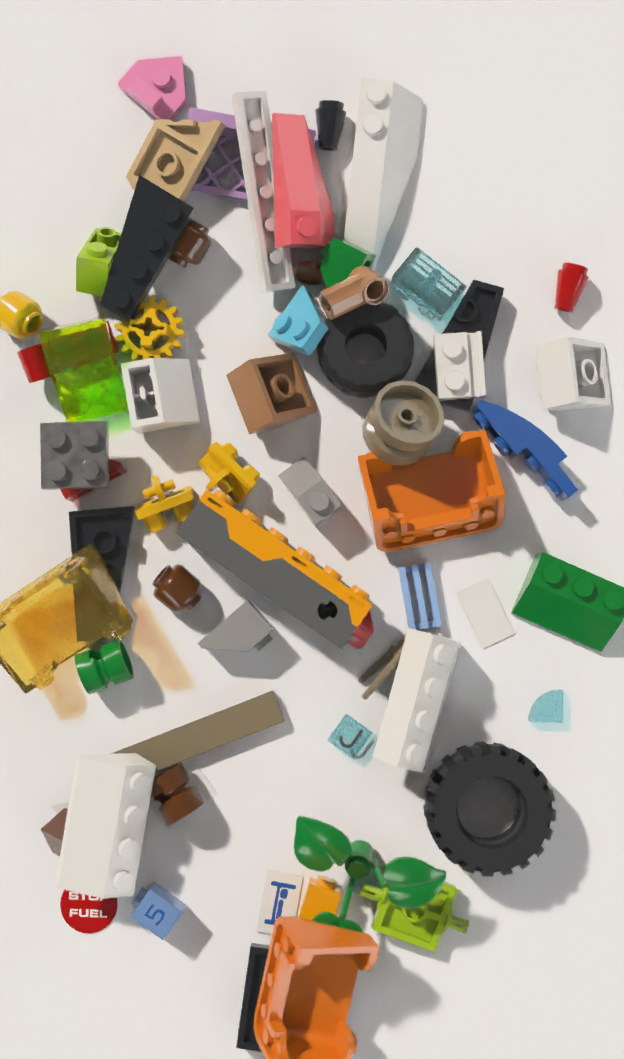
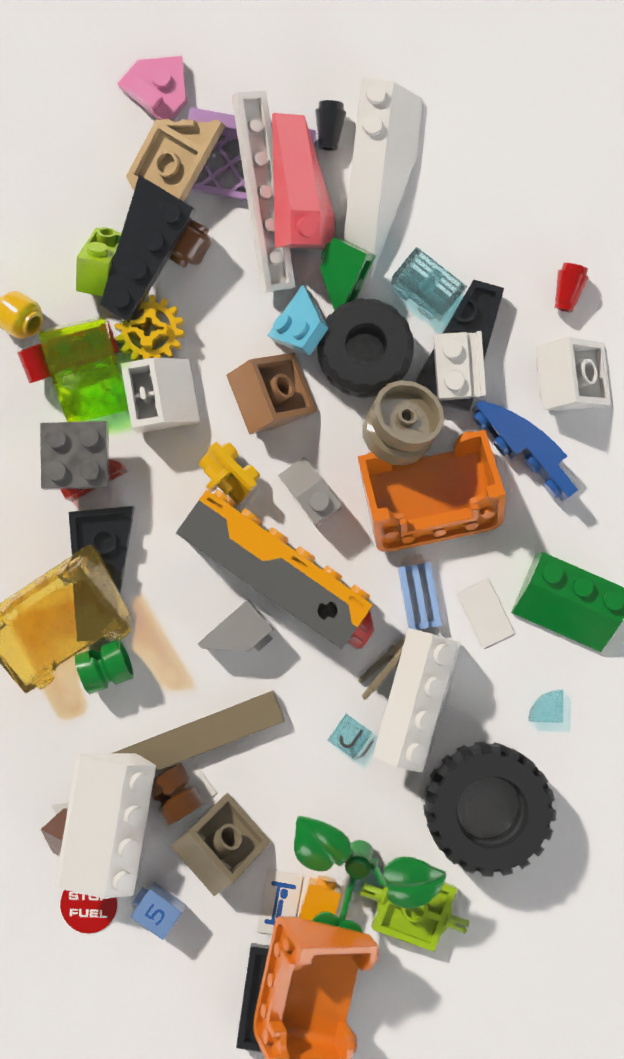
yellow hips [135,475,194,533] -> none
reddish brown head [152,565,201,613] -> none
reddish brown piece [294,261,324,285] -> none
medium nougat piece [318,266,389,320] -> none
none -> dark tan slope [170,792,271,896]

